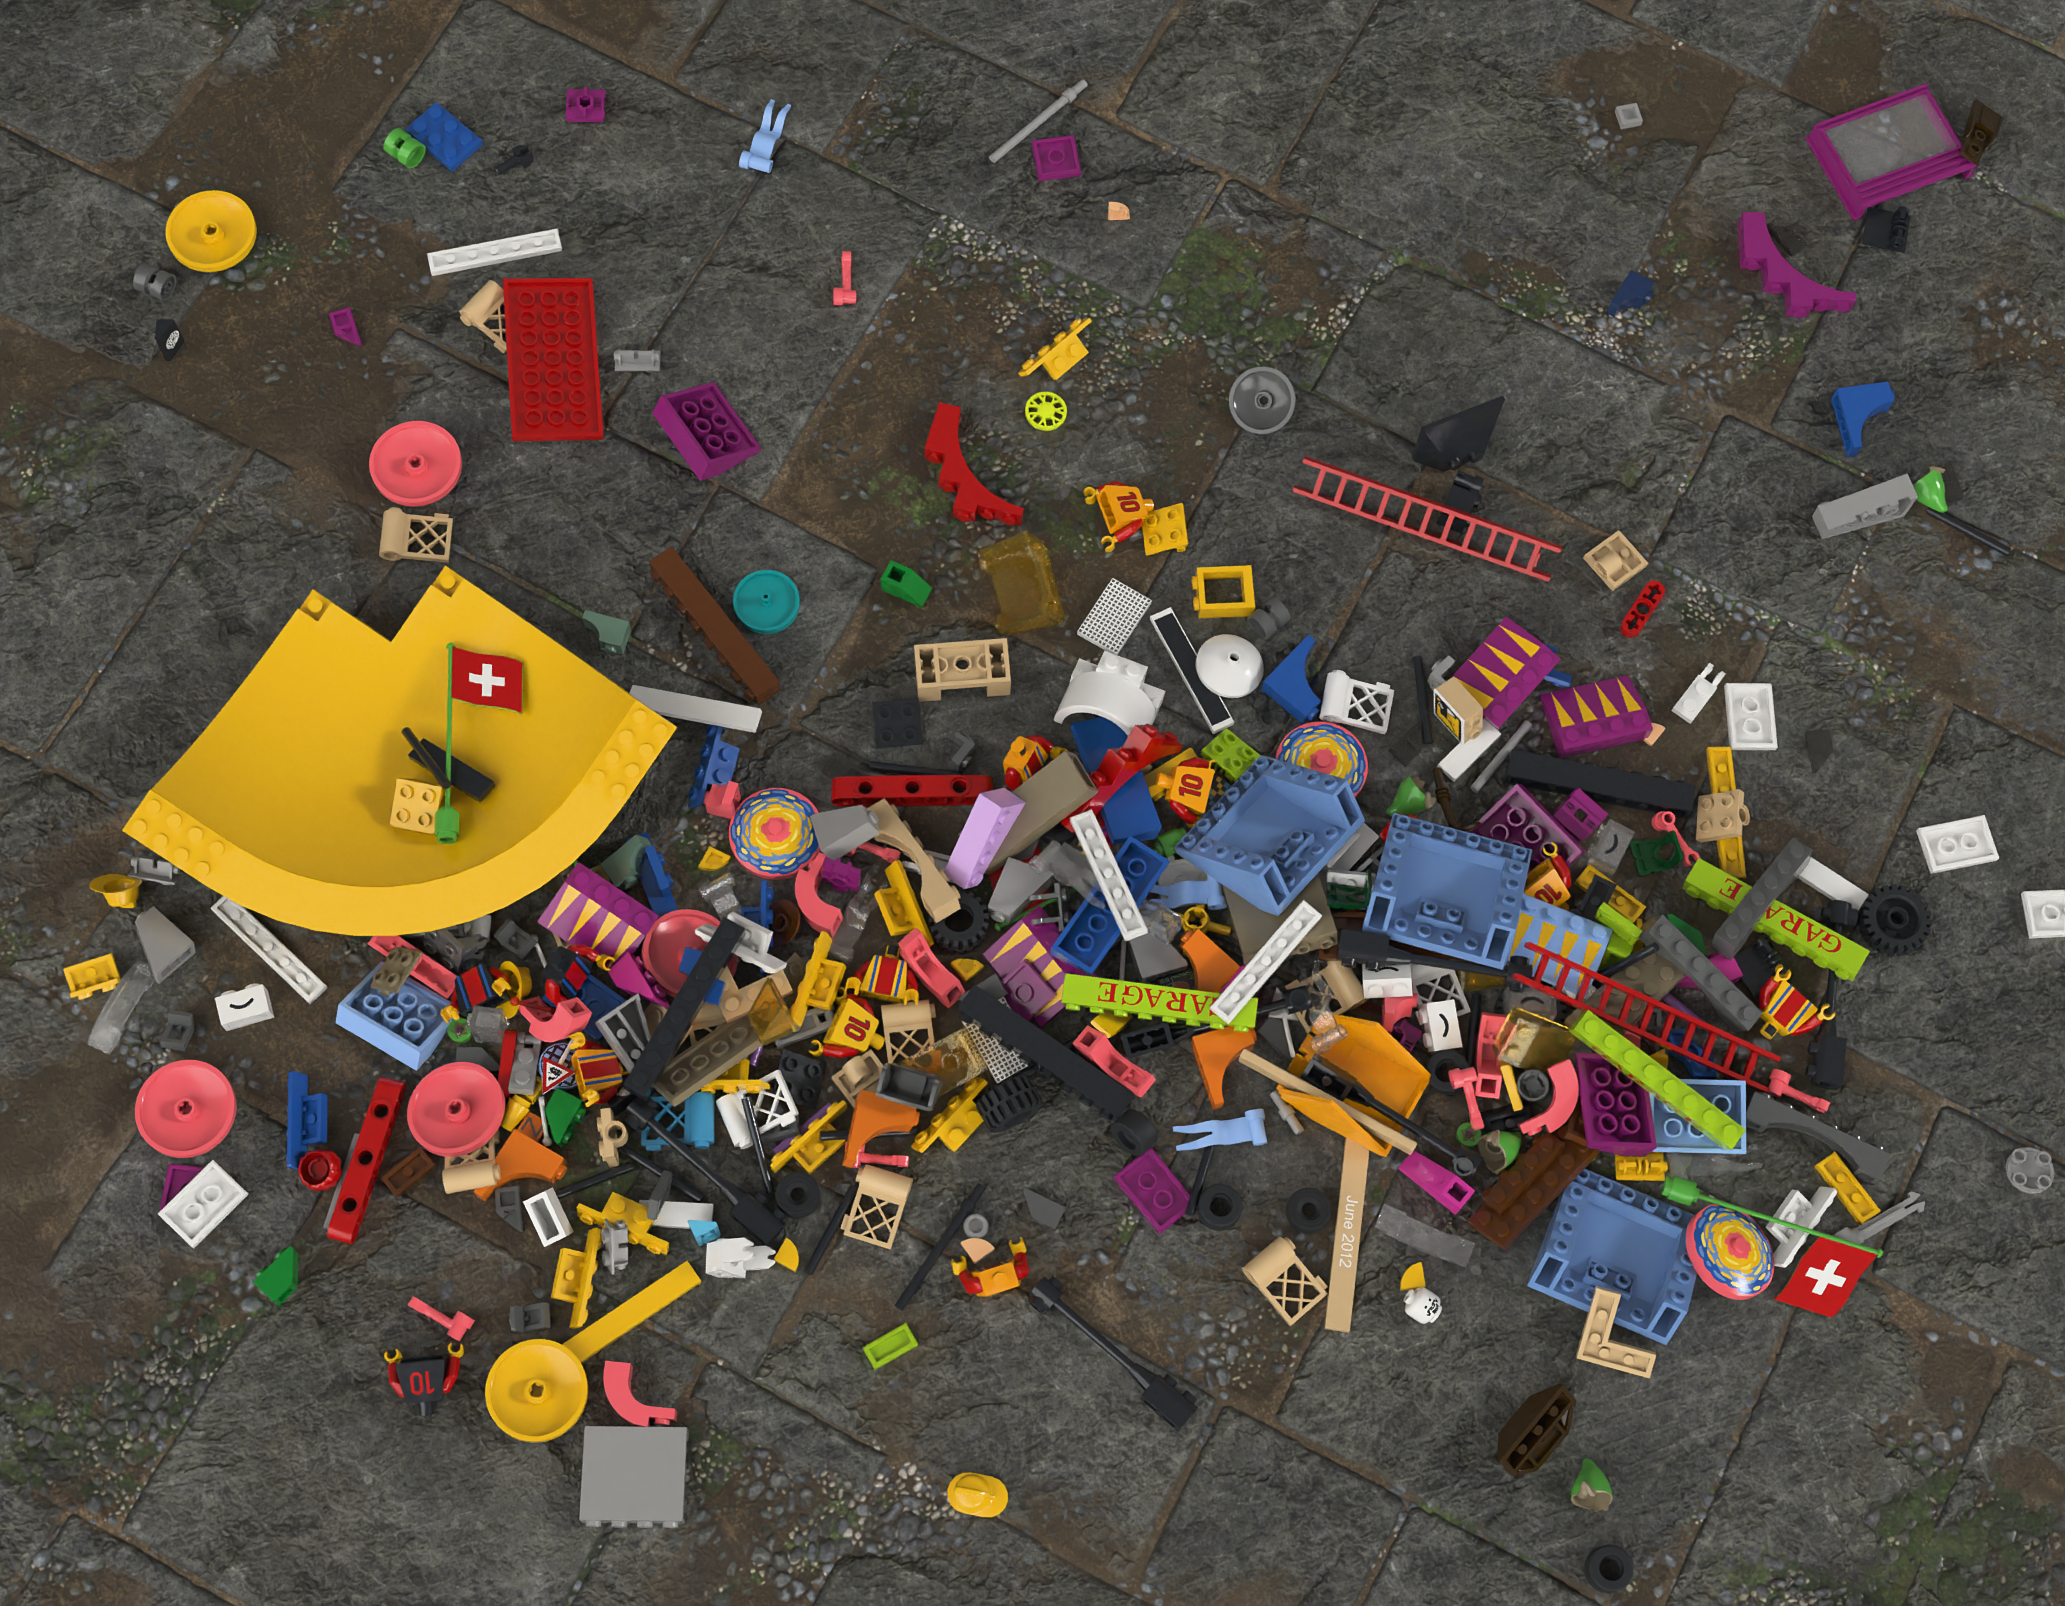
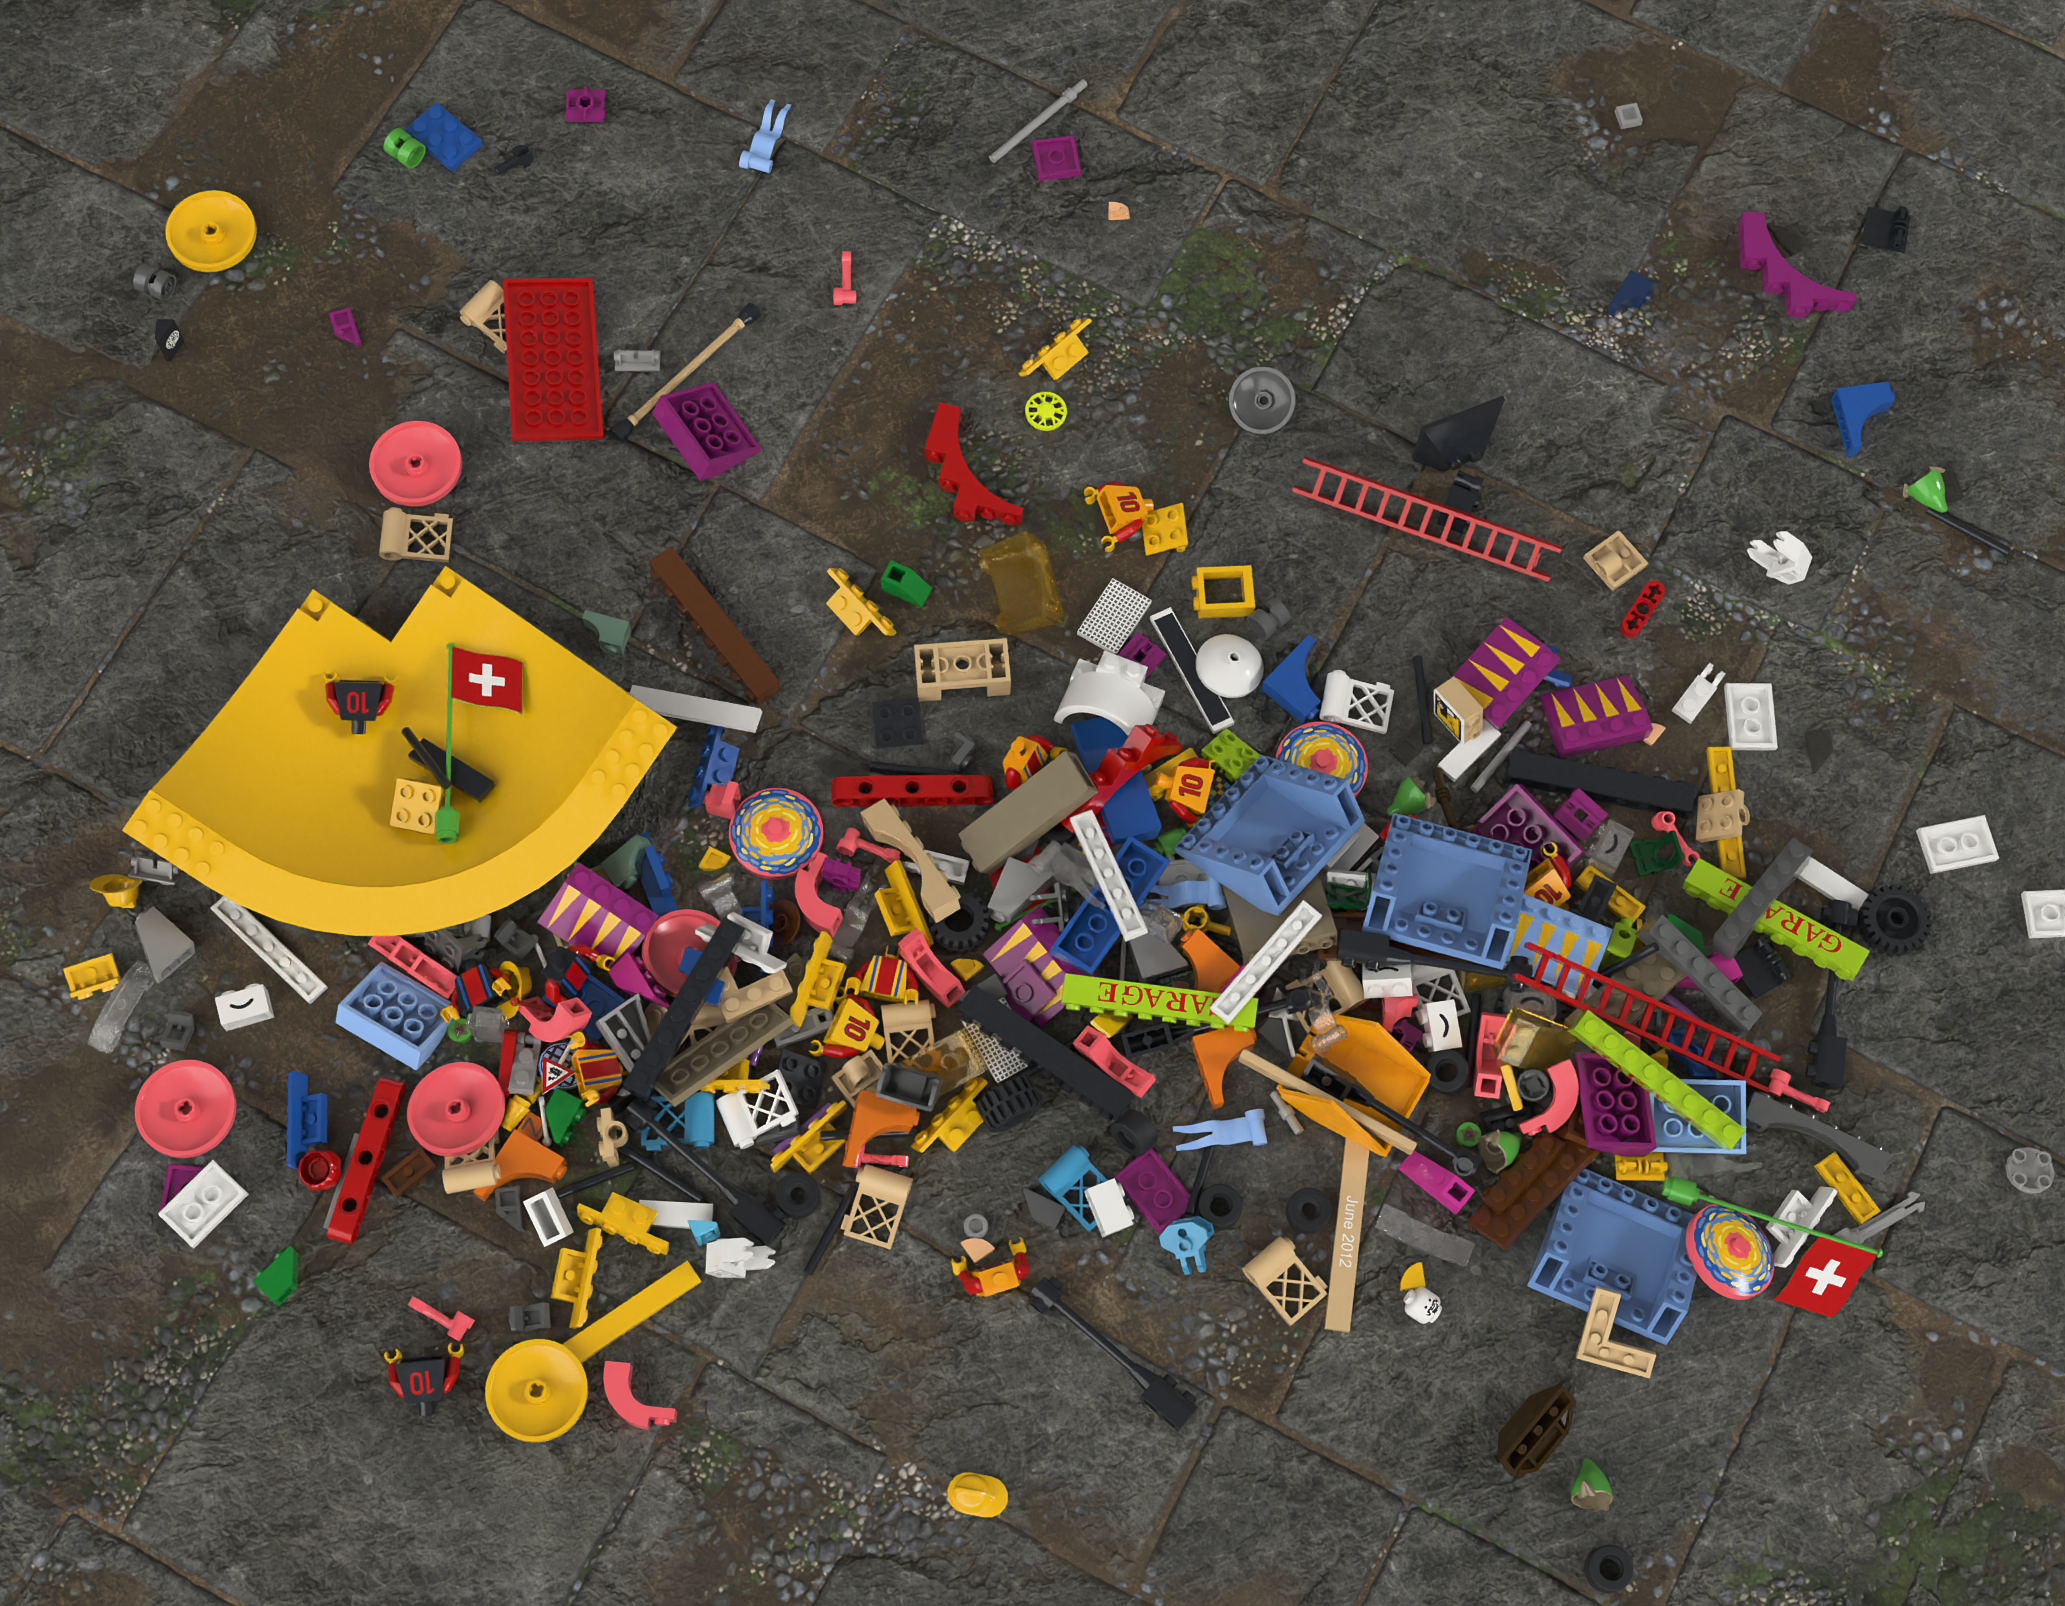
dark tan hinge [369,946,423,997] -> none
white tile [427,228,562,276] -> none
dark grey tile [456,1047,500,1073] -> none
light grey panel [579,1426,689,1528] -> none
light grey hinge [601,1219,628,1274] -> none
dark grey tile [647,1170,673,1221] -> none
teal piece [733,570,800,634] -> none
black bar [741,1096,775,1194] -> none
clear yellow slope [747,977,797,1045] -> none
yellow tile [774,1238,799,1273] -> none
light grey slope [810,805,880,860] -> none
lime tile [862,1323,918,1370] -> none
black bar [894,1183,986,1311] -> none
lavender wedge [944,788,1026,889] -> none
light grey bracket [1427,655,1455,691] -> none
coral brick [1448,1067,1484,1130] -> none
lime tile [1594,902,1642,946] -> none
torso [1759,964,1835,1039] -> none
piece [1805,83,1977,221] -> none
light grey wedge [1812,473,1918,539] -> none
dark brown piece [1959,99,2003,165] -> none
none -> torso [323,670,398,734]
none -> tan hose [610,303,761,443]
none -> yellow bracket [826,568,897,636]
none -> dark azure piece [1038,1145,1124,1232]
none -> white brick [1084,1178,1134,1238]
none -> magenta piece [1118,632,1166,681]
none -> dark azure hinge [1159,1216,1214,1275]
none -> white piece [1747,531,1812,584]

